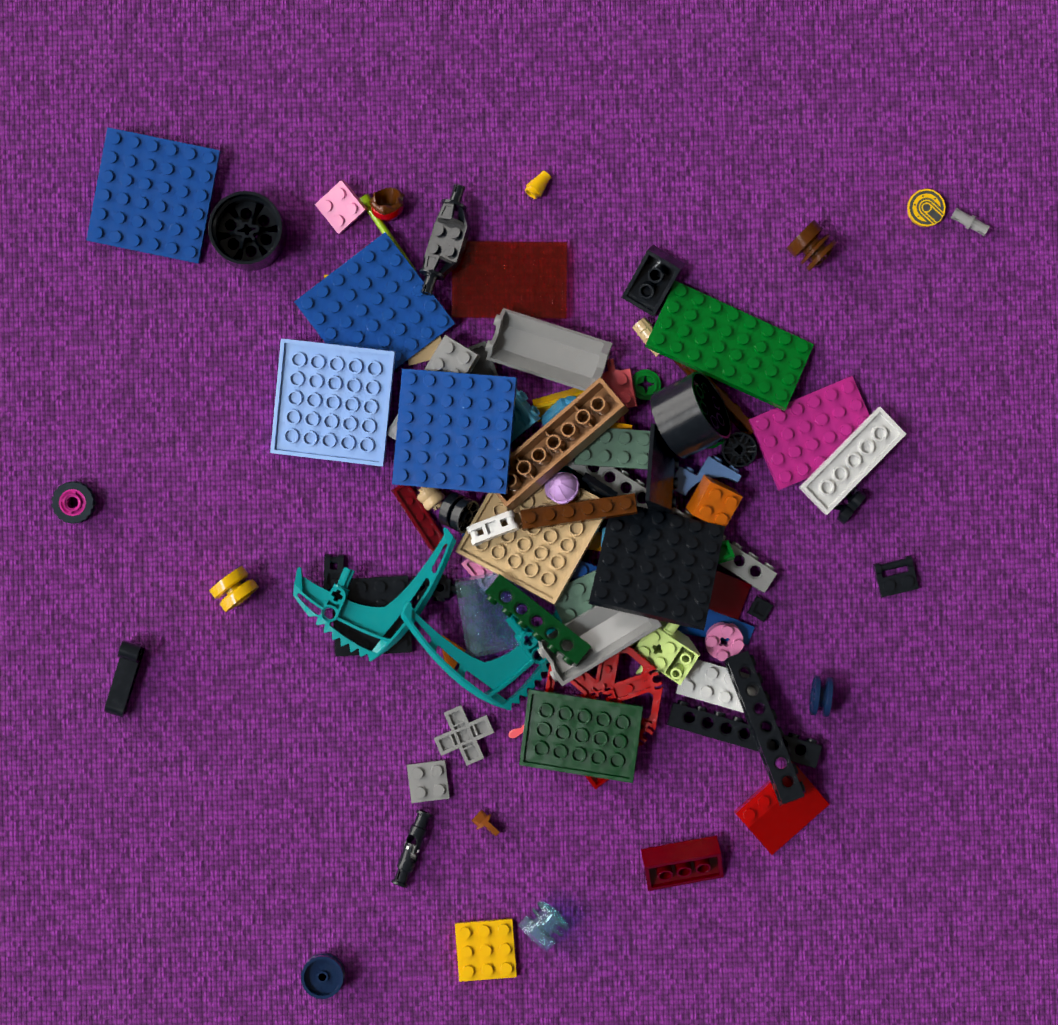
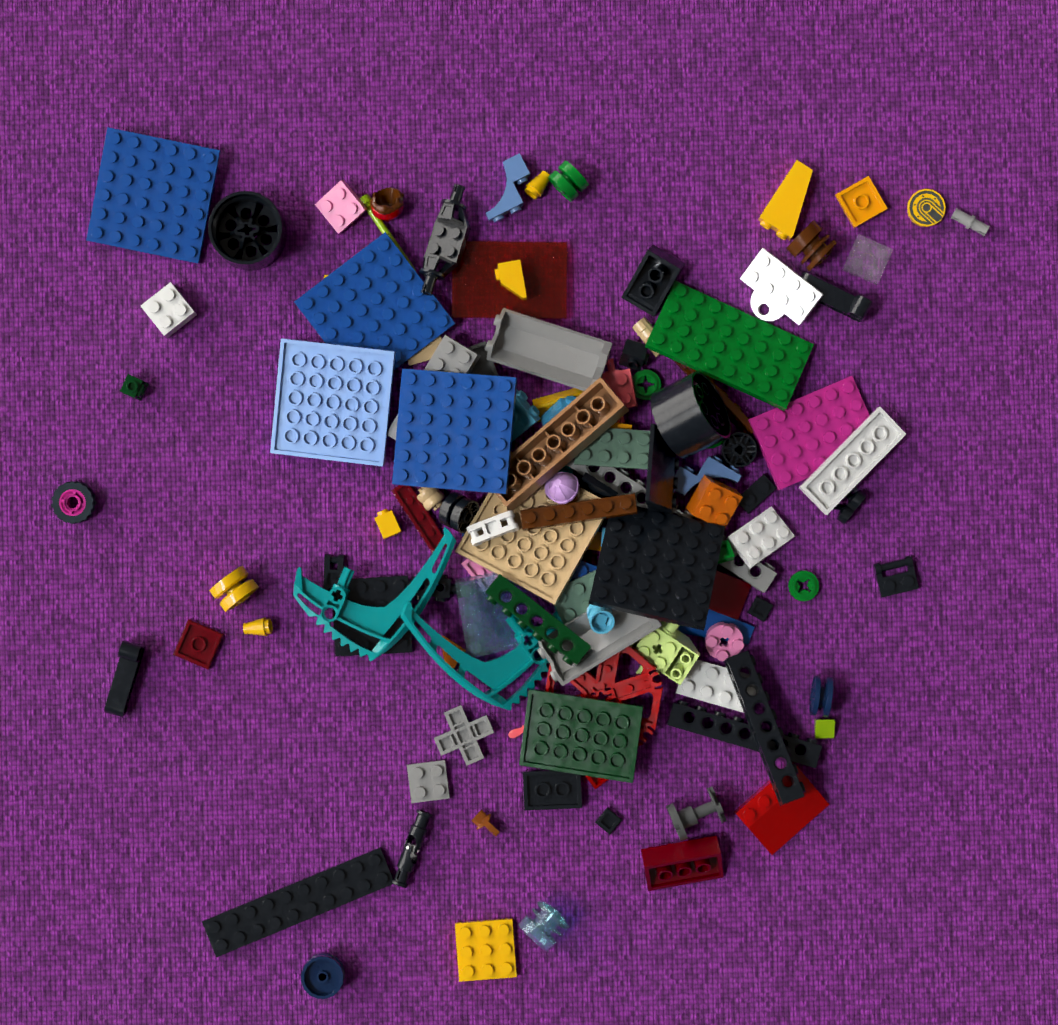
none -> dark green window [120,374,149,401]
none -> white brick [141,282,197,338]
none -> dark red tile [173,619,224,670]
none -> black plate [202,847,394,958]
none -> yellow cone [243,617,273,636]
none -> yellow brick [374,509,402,539]
none -> medium blue arch [486,153,530,223]
none -> yellow slope [494,260,527,300]
none -> black plate [523,770,582,811]
none -> green wheel [548,160,589,202]
none -> medium azure wheel [586,604,615,634]
none -> black tile [595,807,622,835]
none -> black brick [619,339,650,371]
none -> dark grey piece [666,786,727,841]
none -> white plate [727,506,795,569]
none -> black plate [739,474,776,514]
none -> white plate [740,248,824,325]
none -> yellow slope [758,160,813,241]
none -> green gear [788,571,819,601]
none -> black beam [801,272,873,322]
none -> lime slope [814,719,835,739]
none -> light orange plate [835,176,888,228]
none -> clear plate [842,234,893,285]

